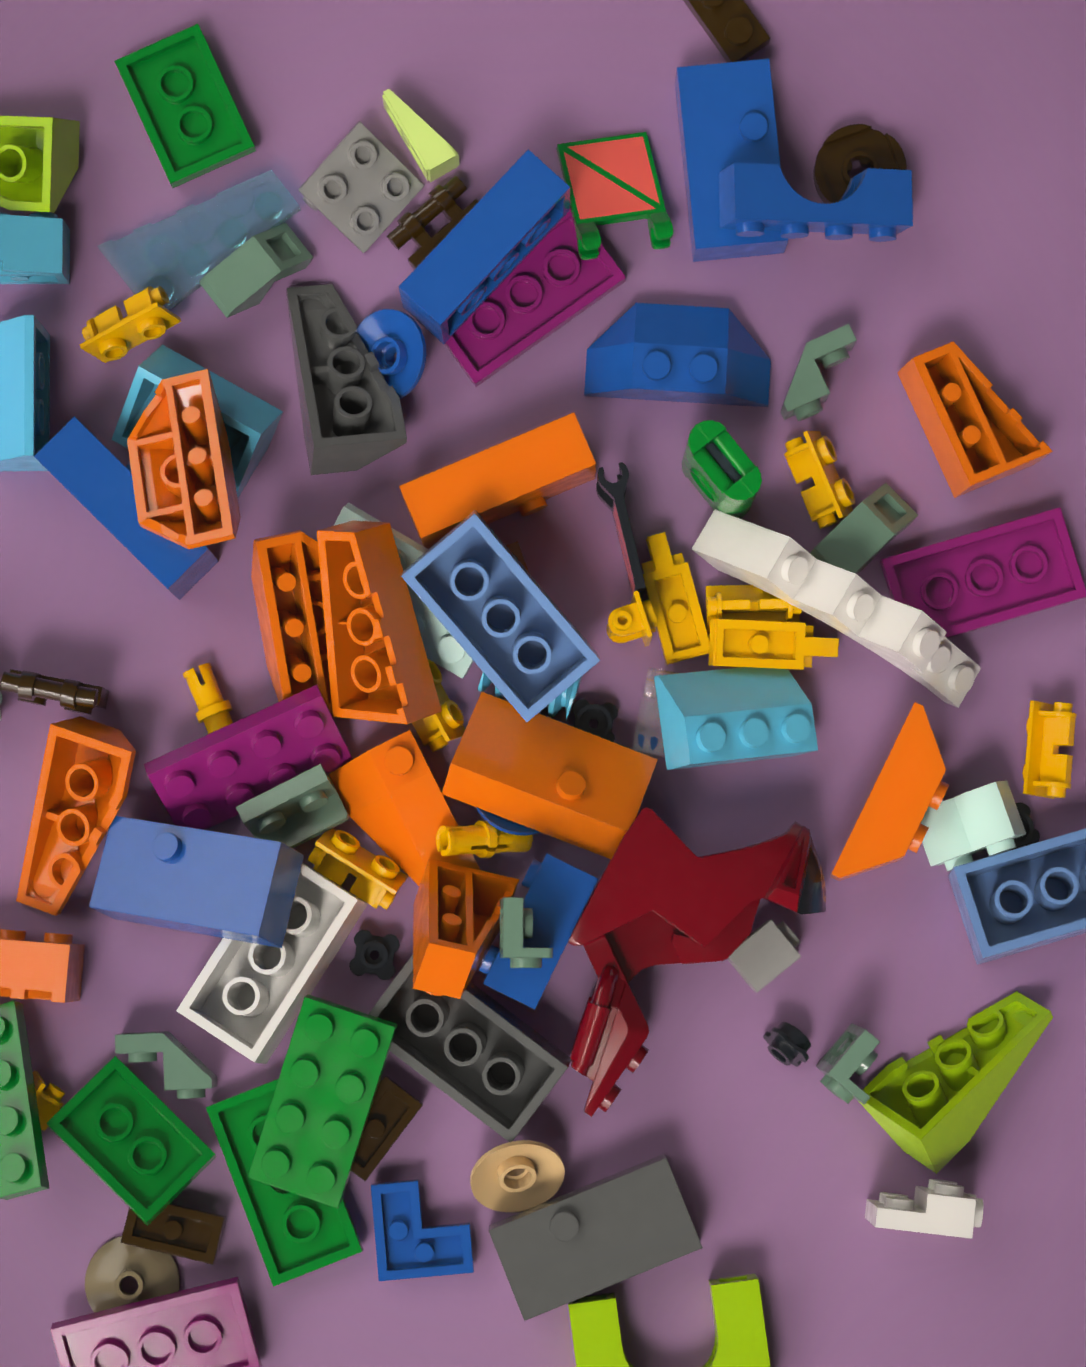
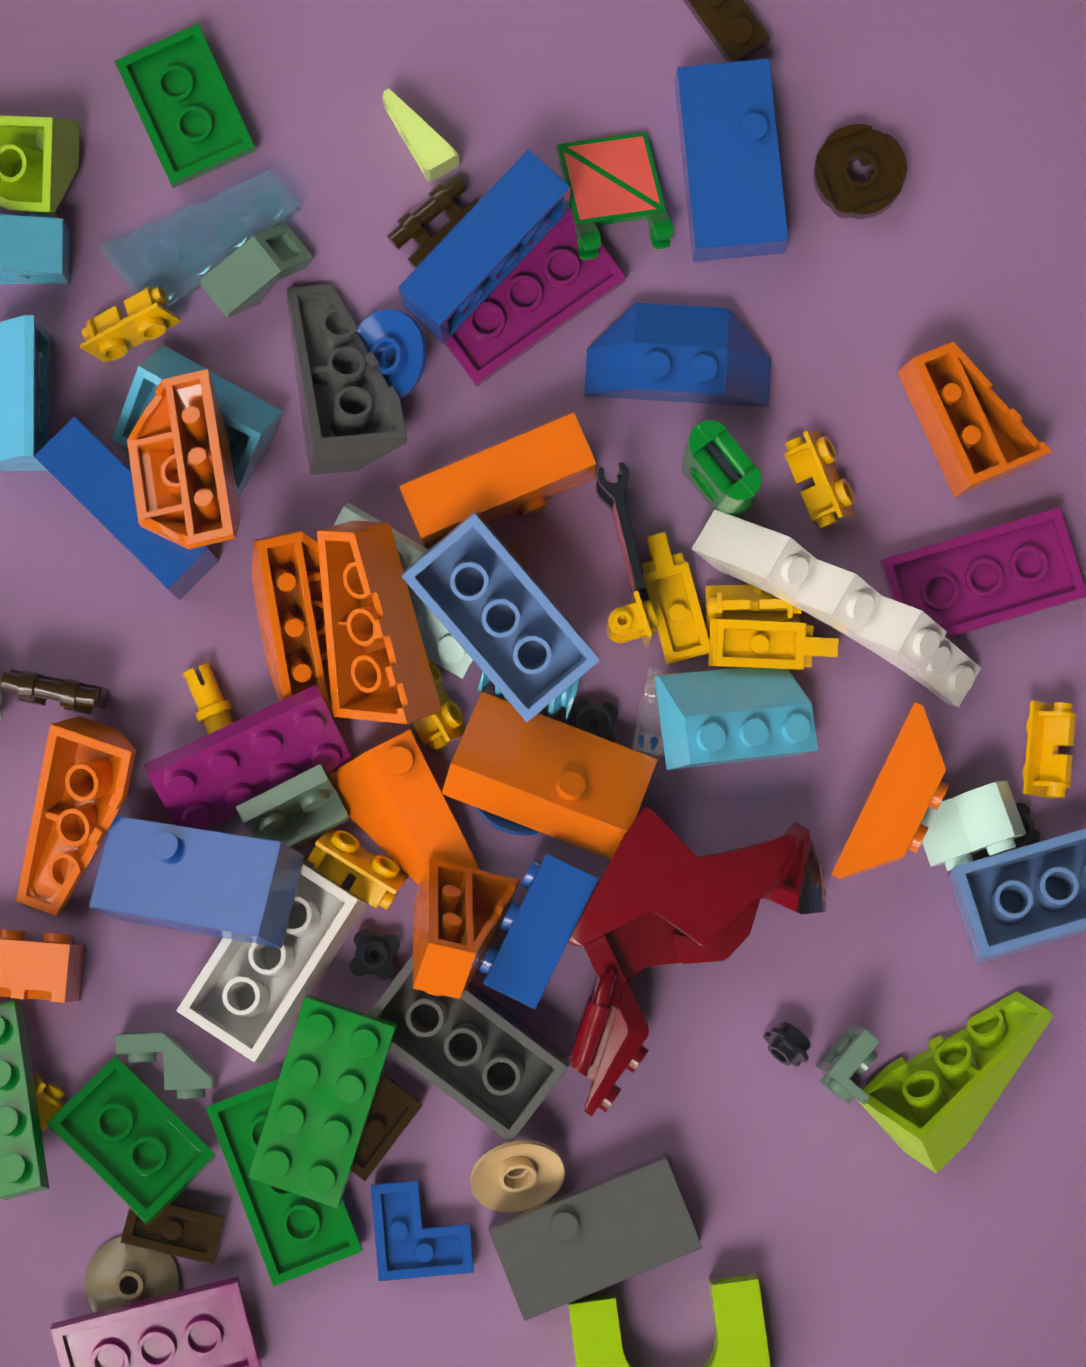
light grey hinge [298,121,424,253] -> none
yellow pin [436,820,533,858] -> none
sand green bracket [500,897,553,968] -> none
blue arch [719,162,913,242] -> none
light grey brick [728,920,801,993] -> none
sand green slope [780,324,857,421] -> none
sand green slope [810,483,918,574] -> none
white plate [865,1179,984,1239] -> none

